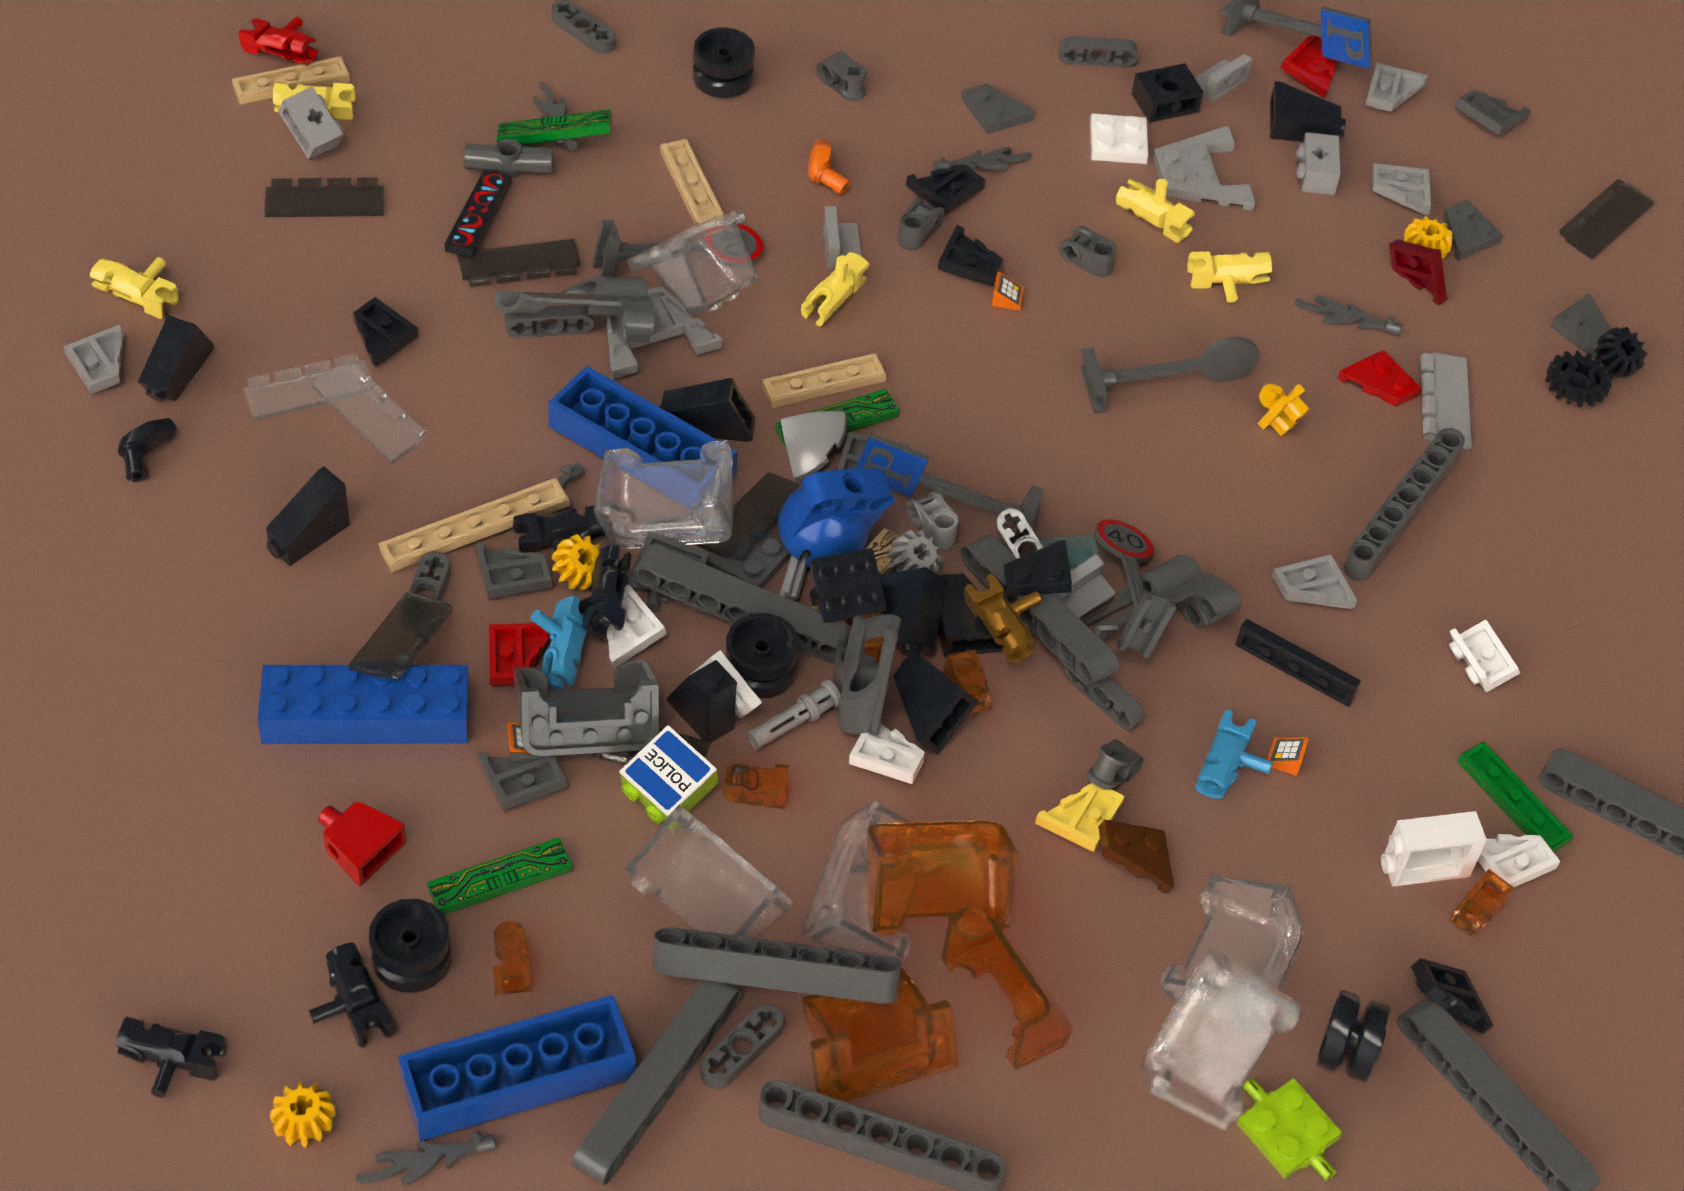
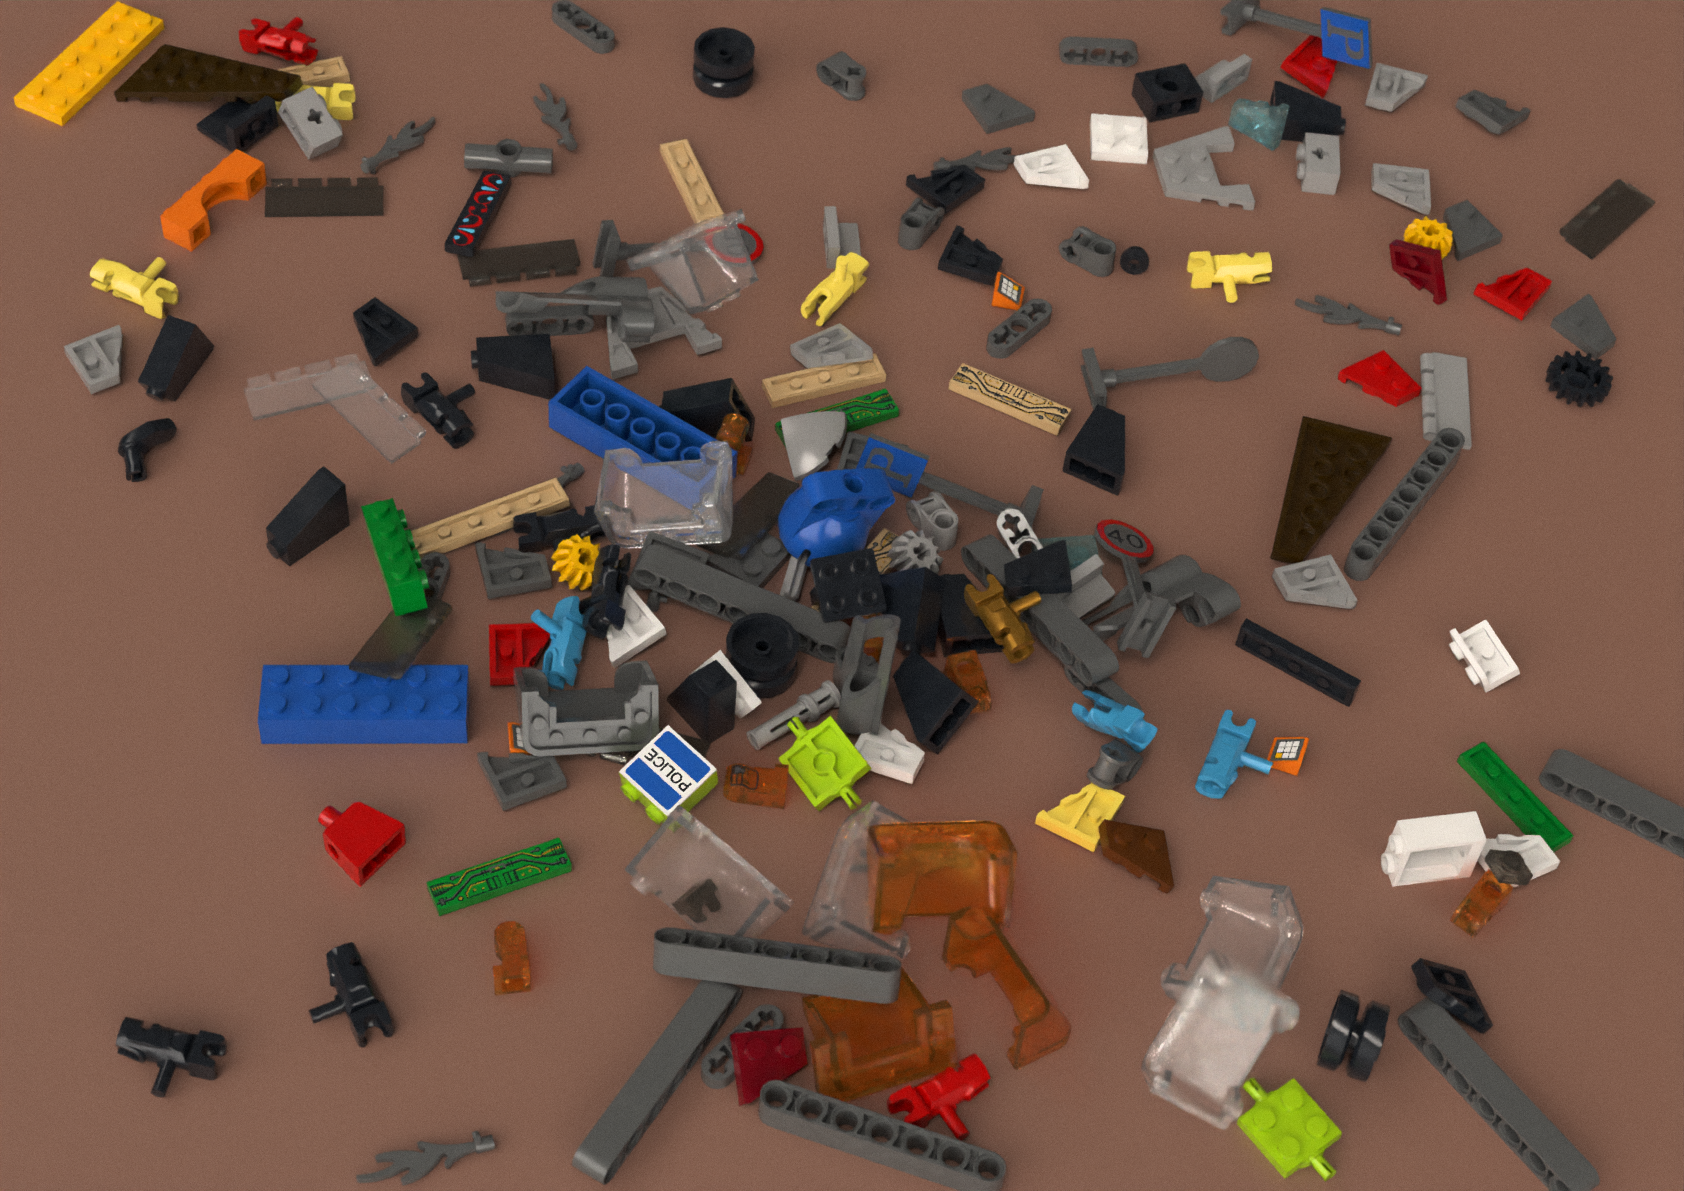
yellow gear [270,1080,336,1148] -> none
black wheel [369,899,451,993] -> none
blue brick [398,995,636,1141] -> none
green tile [496,109,612,145] -> none
orange arm [808,138,851,196] -> none
light yellow piece [1116,179,1195,243] -> none
yellow hips [1257,383,1310,436] -> none
black gear [1594,327,1648,378] -> none
none -> yellow plate [14,1,165,126]
none -> dark brown wing [114,44,303,102]
none -> orange arch [160,149,267,252]
none -> black bracket [196,95,278,152]
none -> dark grey piece [360,117,435,174]
none -> green brick [361,498,429,617]
none -> black piece [401,372,475,449]
none -> black slope [471,333,555,400]
none -> clear smoke tile [672,878,721,924]
none -> clear orange leg [716,413,753,475]
none -> dark red wing [730,1027,808,1106]
none -> lime plate [778,716,872,811]
none -> light grey wing [790,323,873,368]
none -> red piece [887,1053,990,1141]
none -> tan tile [948,363,1071,436]
none -> dark grey beam [986,299,1052,359]
none -> white wing [1014,144,1089,189]
none -> black slope [1062,404,1125,496]
none -> dark azure piece [1072,690,1158,753]
none -> black plate [1120,246,1149,275]
none -> clear light blue wing [1228,99,1290,151]
none -> dark brown wing [1270,416,1392,564]
none -> red wing [1473,267,1552,321]
none -> clear smoke plate [1484,849,1533,886]

